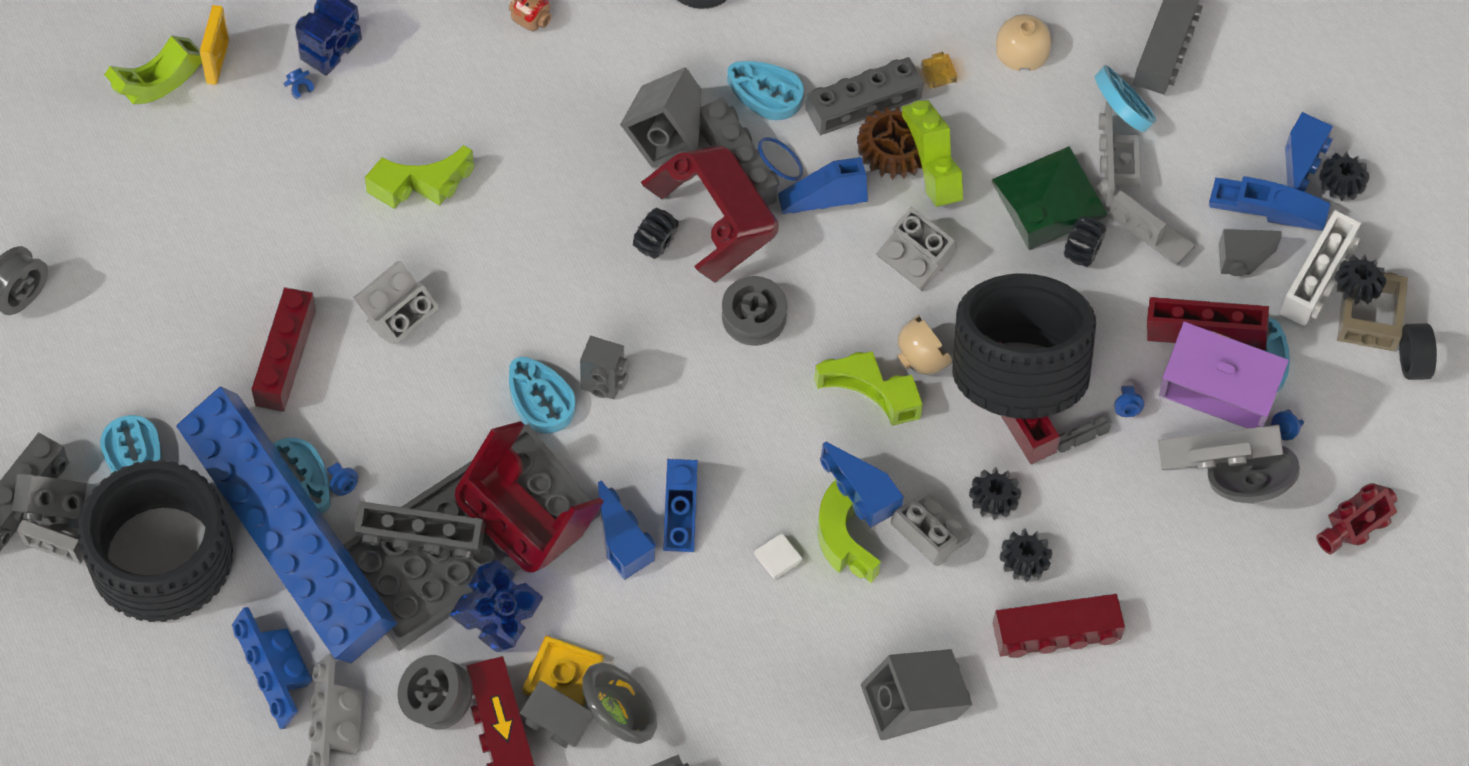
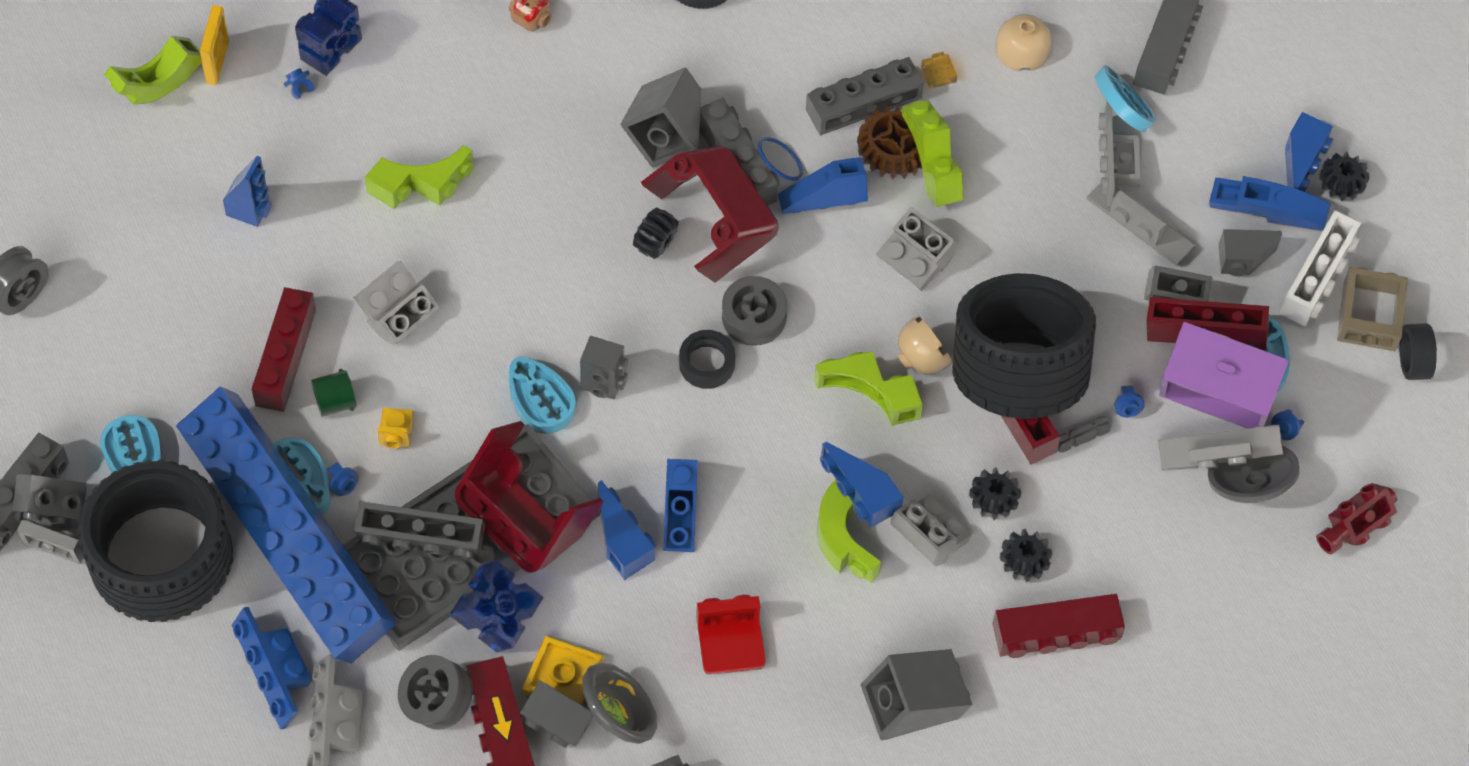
medium azure piece [727,61,804,120] -> none
white piece [754,533,803,580] -> none
dark green slope [992,146,1107,250] -> none
black gear [1064,216,1106,267] -> none
black gear [1335,254,1386,305] -> none
none -> blue slope [223,156,272,227]
none -> dark green piece [311,369,357,417]
none -> yellow bracket [377,408,413,449]
none -> black tyre [679,330,735,389]
none -> red bracket [696,594,766,675]
none -> dark grey brick [1144,265,1213,301]

